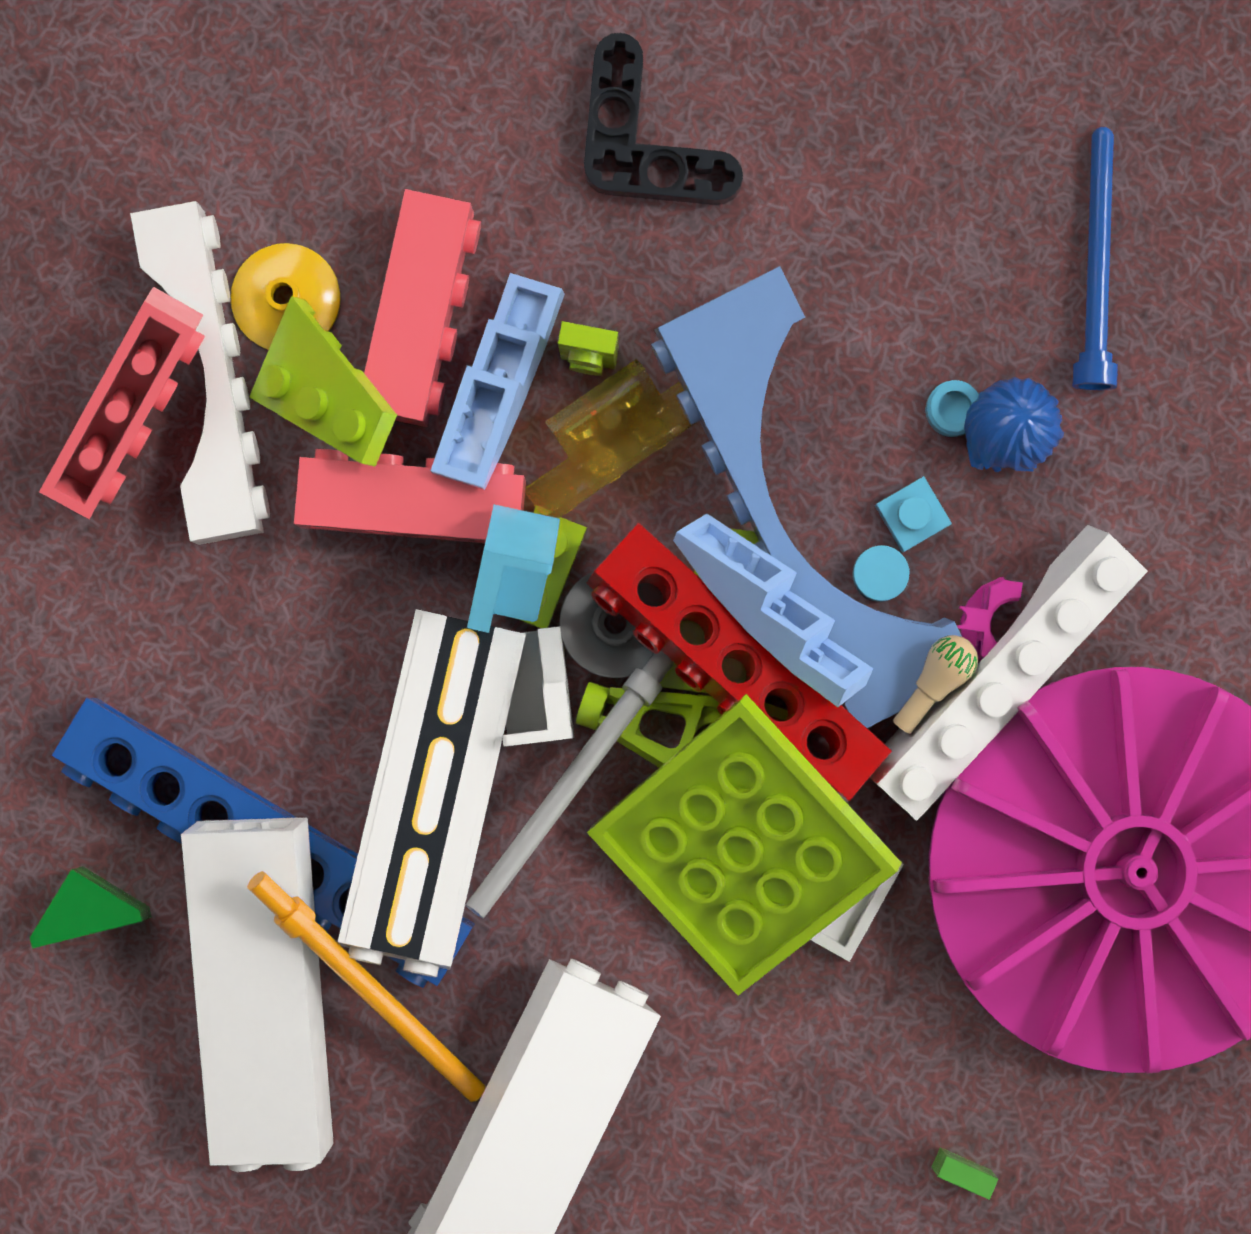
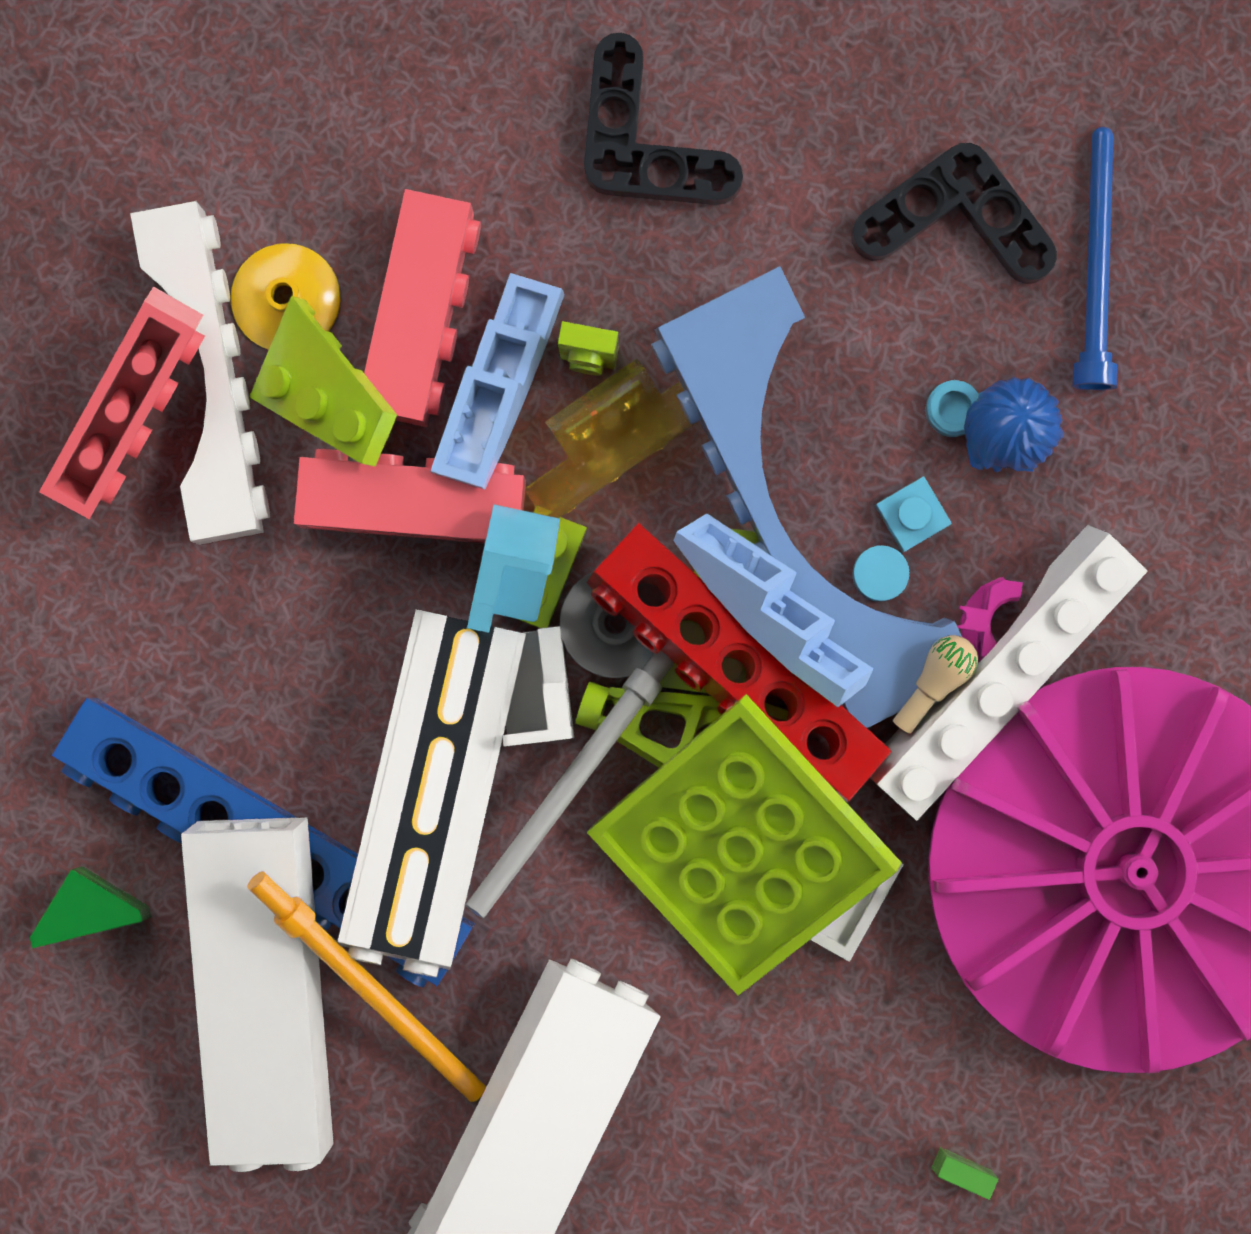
none -> black beam [851,143,1057,284]

